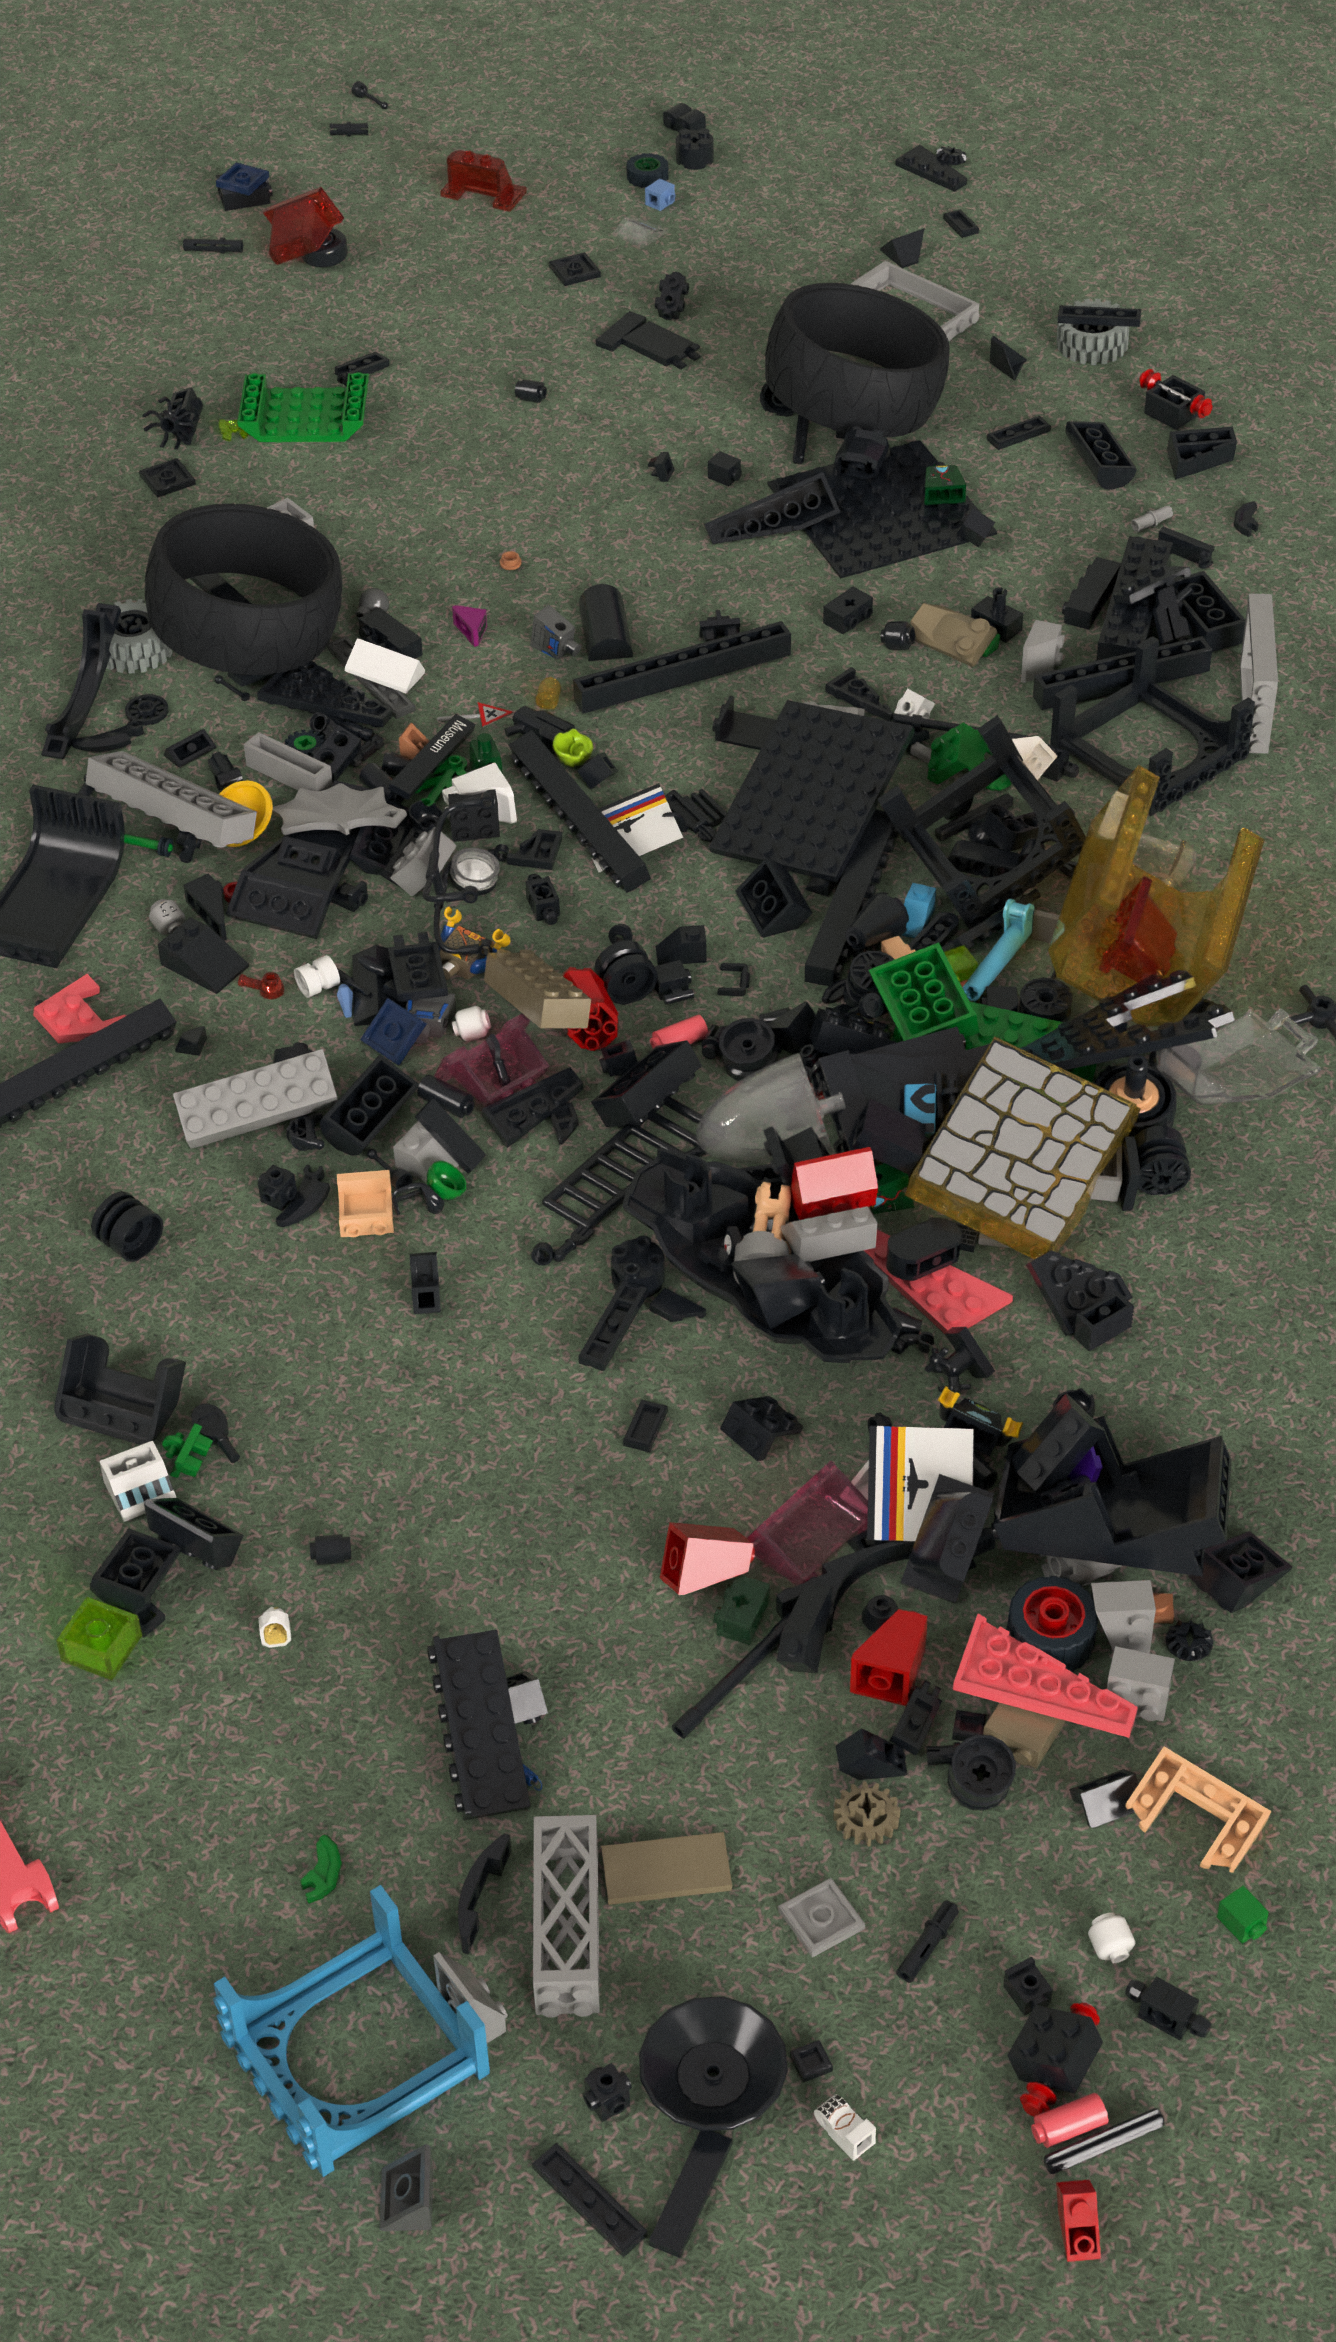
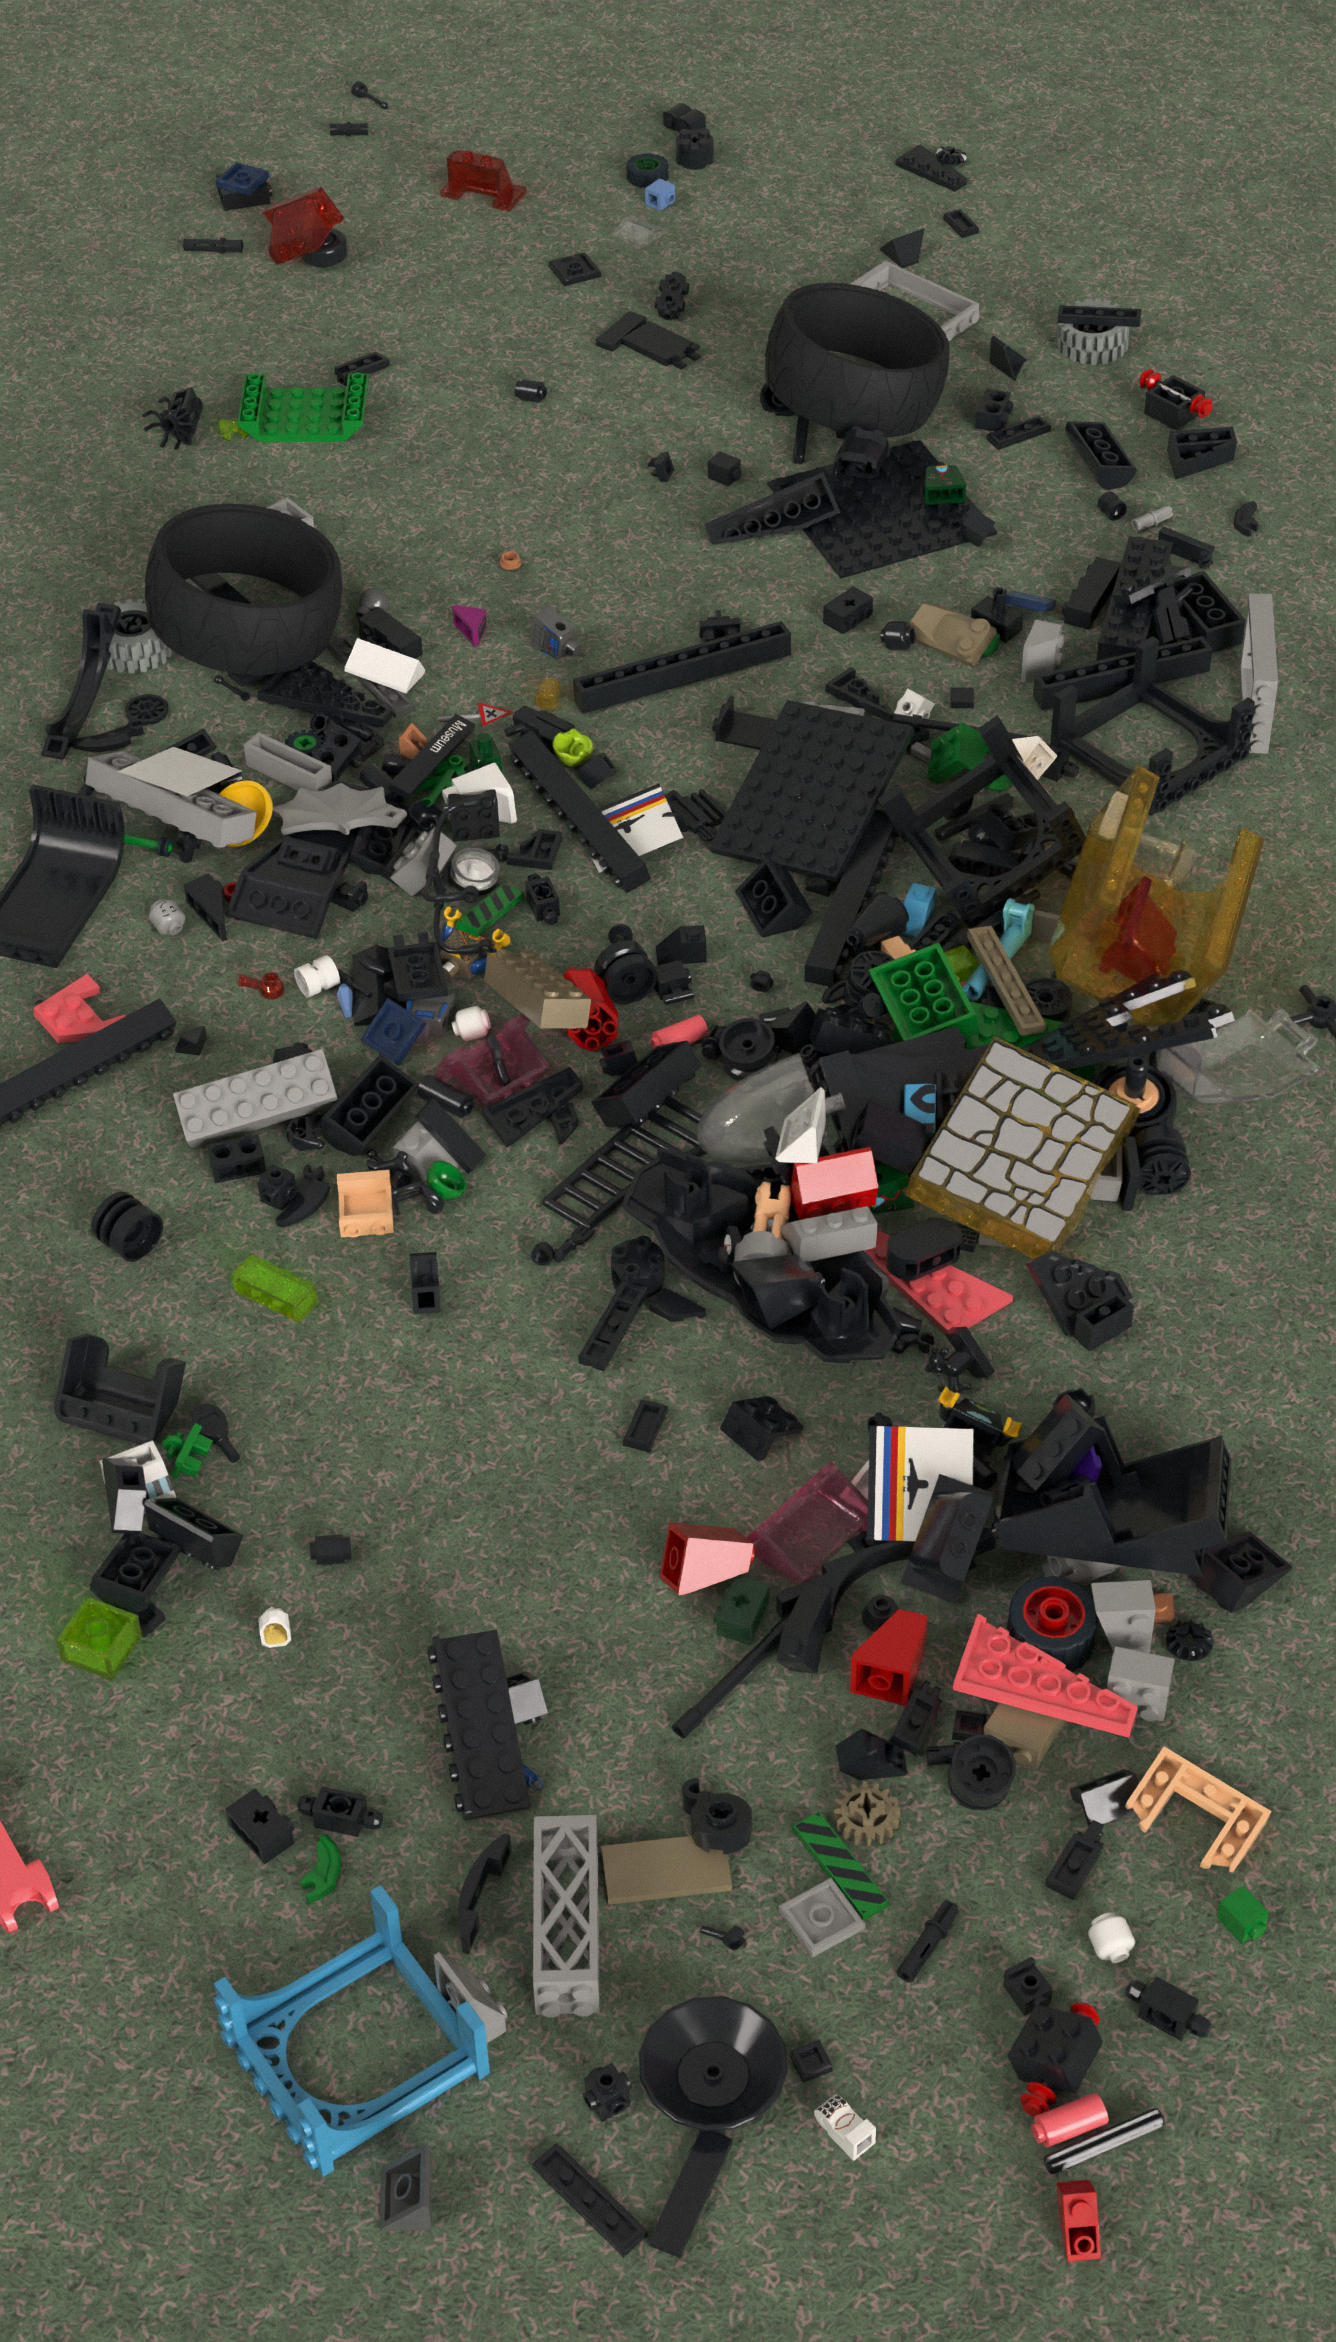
black tile [139,458,196,498] -> none
black slope [158,917,249,994] -> none
black brick [579,584,633,661] -> none
black piece [717,963,750,997] -> none
none -> black slope [102,1458,146,1534]
none -> white sticker [118,747,242,796]
none -> black brick [207,1134,266,1183]
none -> black brick [225,1788,294,1865]
none -> clear neon green brick [231,1254,318,1323]
none -> black piece [297,1786,383,1837]
none -> black piece [366,1151,411,1173]
none -> green tile [456,884,525,937]
none -> black piece [682,1778,752,1854]
none -> black hand [700,1926,746,1951]
none -> black plate [750,970,774,993]
none -> white slope [775,1087,826,1163]
none -> green tile [793,1811,889,1921]
none -> black tile [950,687,974,708]
none -> dark tan plate [967,926,1046,1036]
none -> black brick [975,389,1013,432]
none -> dark blue tile [1006,591,1056,612]
none -> black hinge [1045,1820,1104,1900]
none -> black wheel [1097,491,1127,521]

